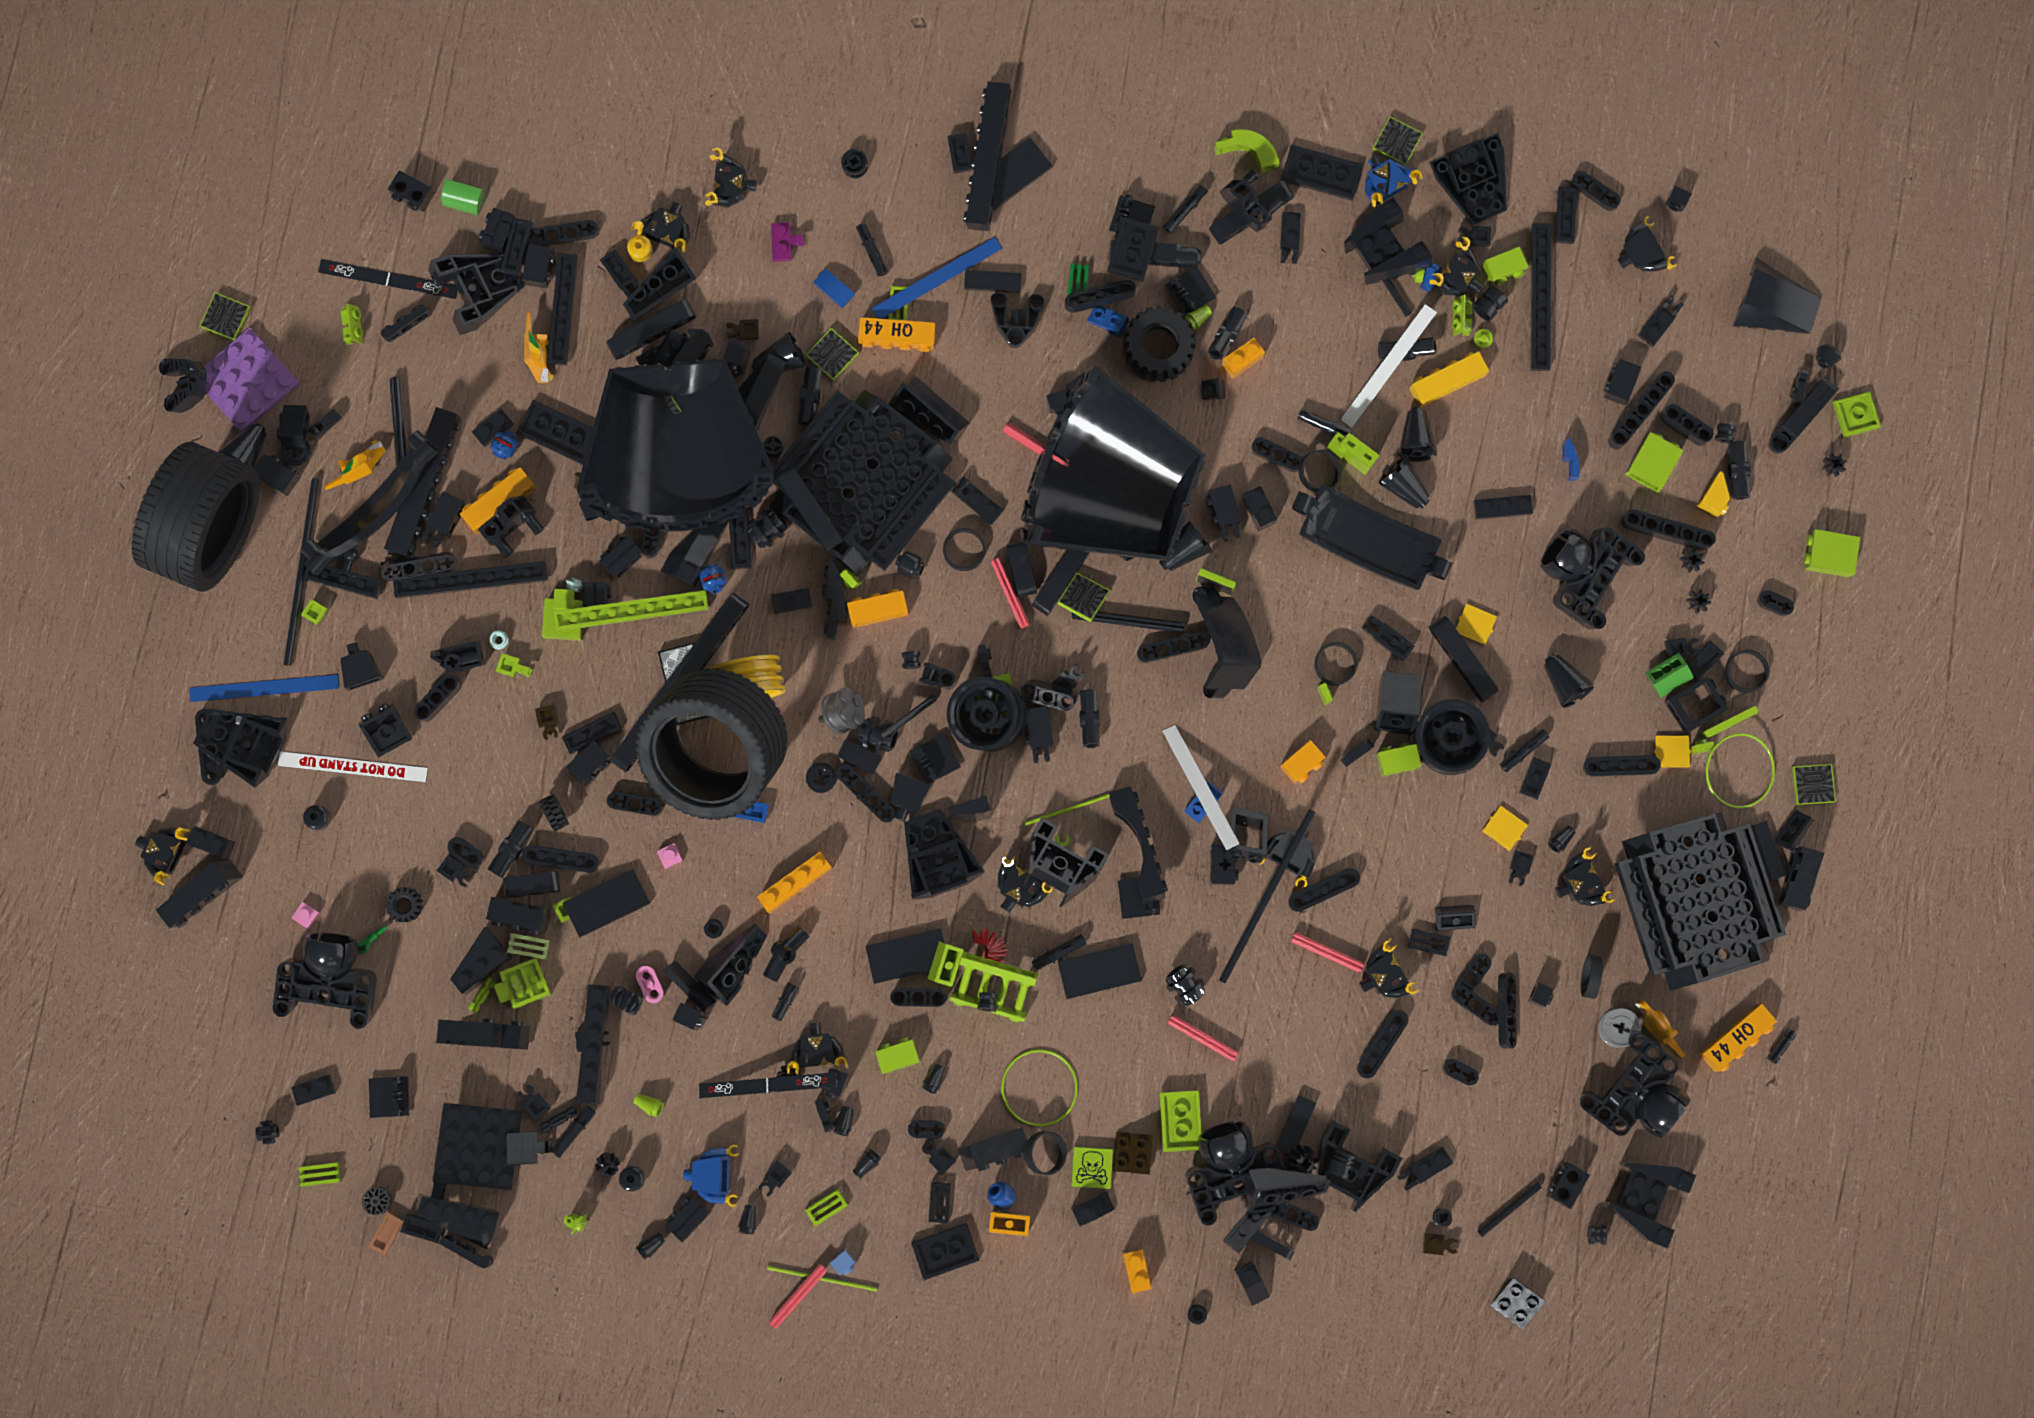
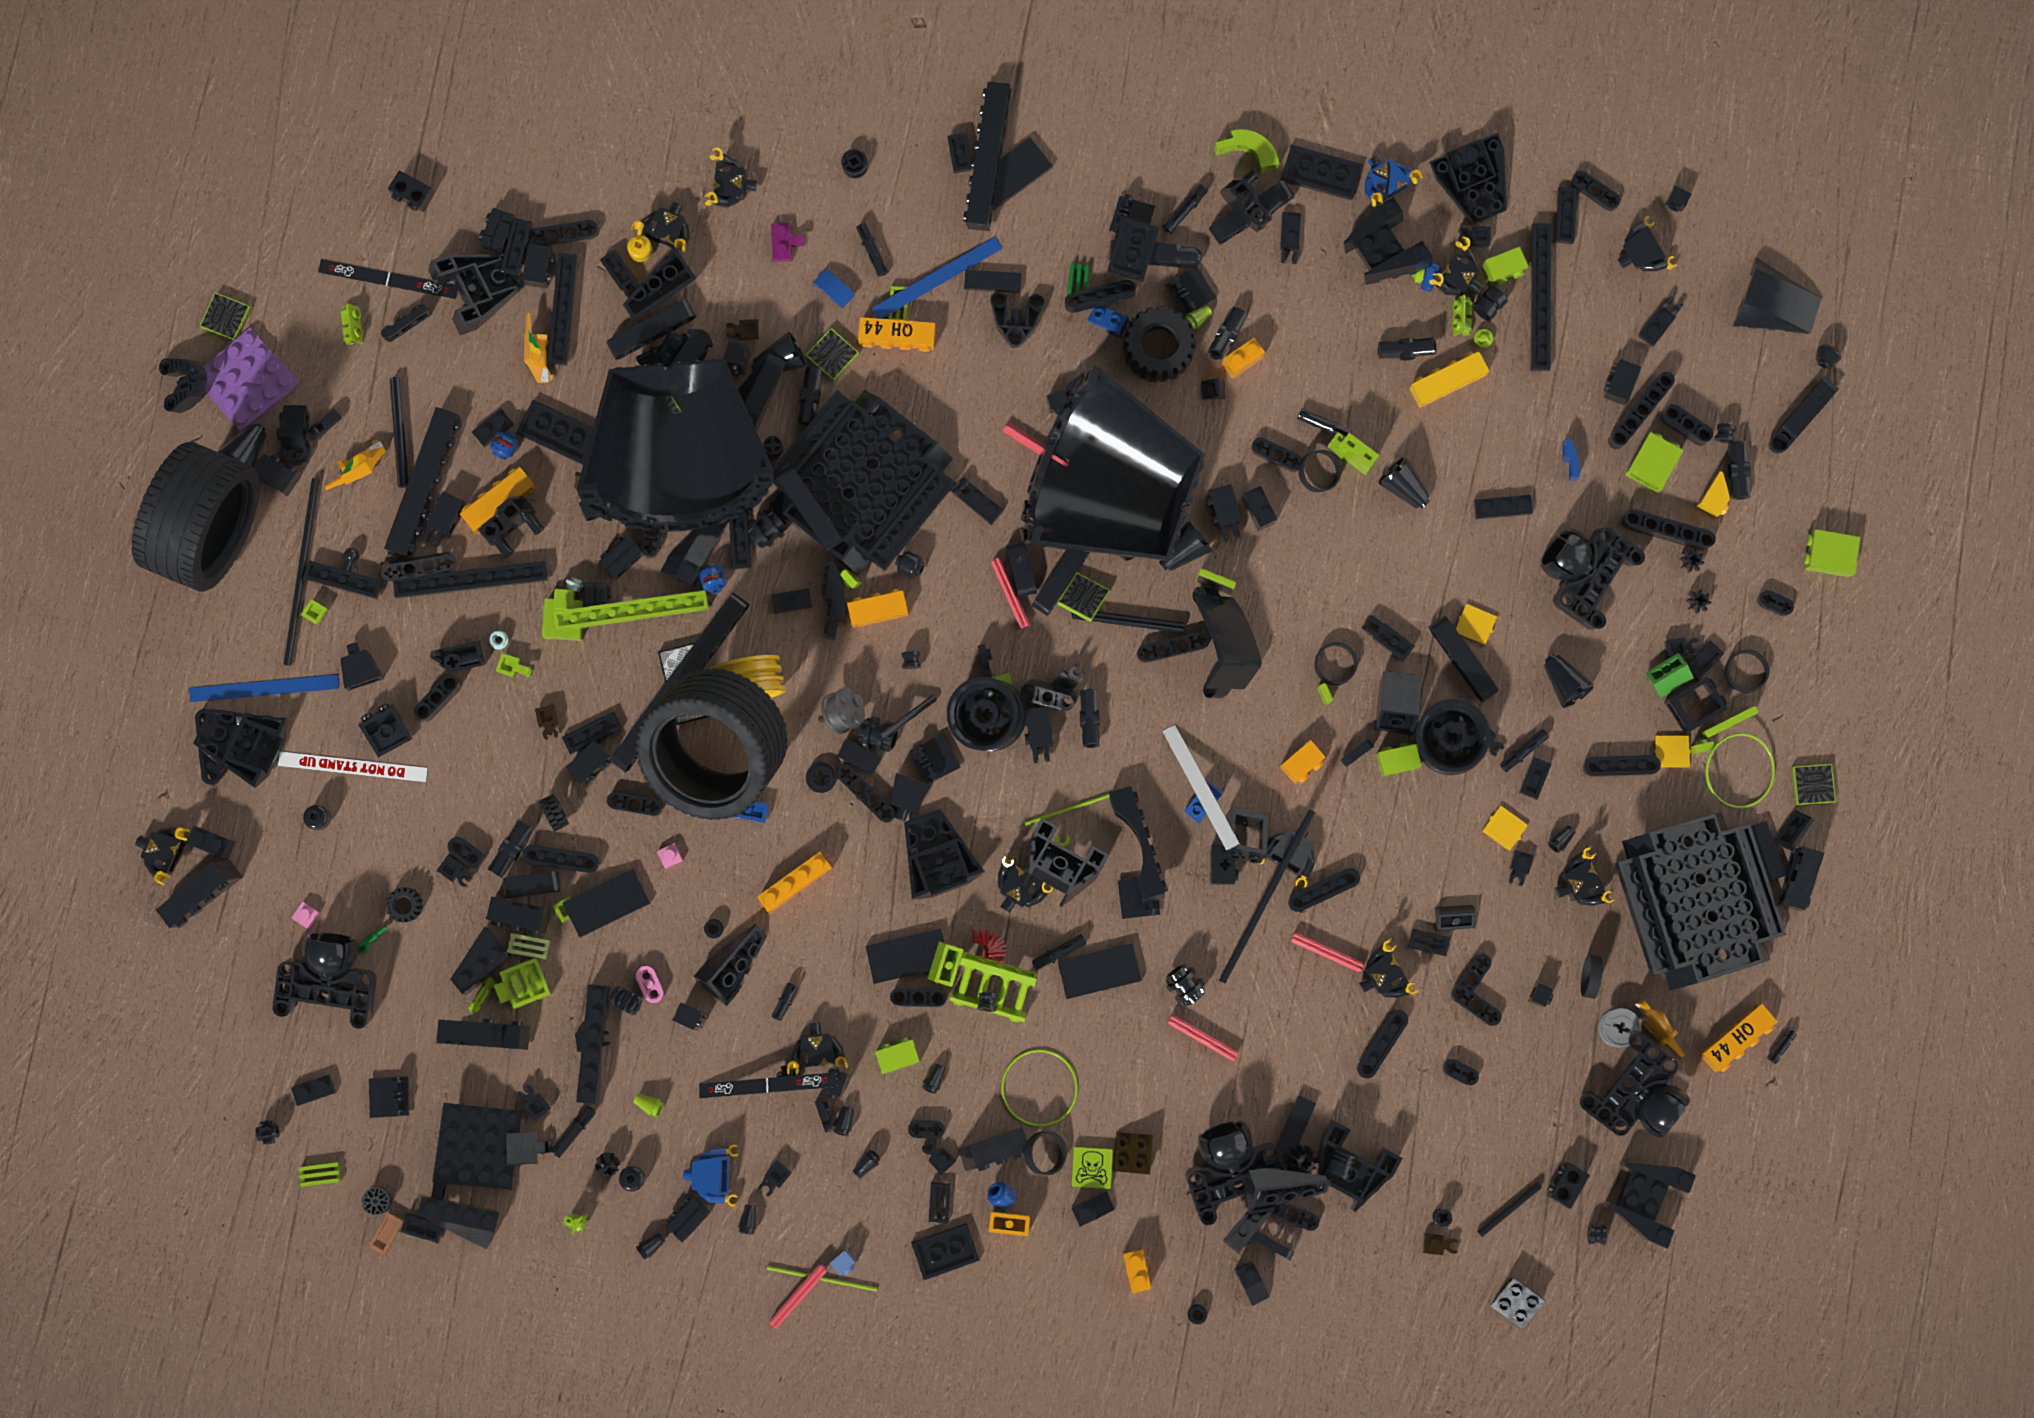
black panel [301,430,438,576] -> none
black plate [438,1234,493,1268] -> none
bright green brick [441,179,485,215] -> none
black axle [540,1106,578,1133] -> none
black tile [663,961,716,1012] -> none
black piece [763,926,810,982] -> none
lime tile [805,1189,848,1226] -> none
black wedge [888,374,970,444] -> none
black piece [918,662,957,690] -> none
black tyre [943,528,985,571] -> none
black slope [949,796,991,821] -> none
lime plate [1159,1091,1202,1152] -> none
black panel [1291,484,1453,590] -> none
white sticker [1340,304,1437,428] -> none
tile [1372,117,1423,166] -> none
black bar [1382,278,1412,317] -> none
black hinge [1397,1146,1453,1191] -> none
black cone [1399,407,1437,462] -> none
black beam [1498,972,1517,1049] -> none
black plate [1789,370,1808,406] -> none
black gear [1822,453,1847,477] -> none
lime tile [1832,391,1881,438] -> none

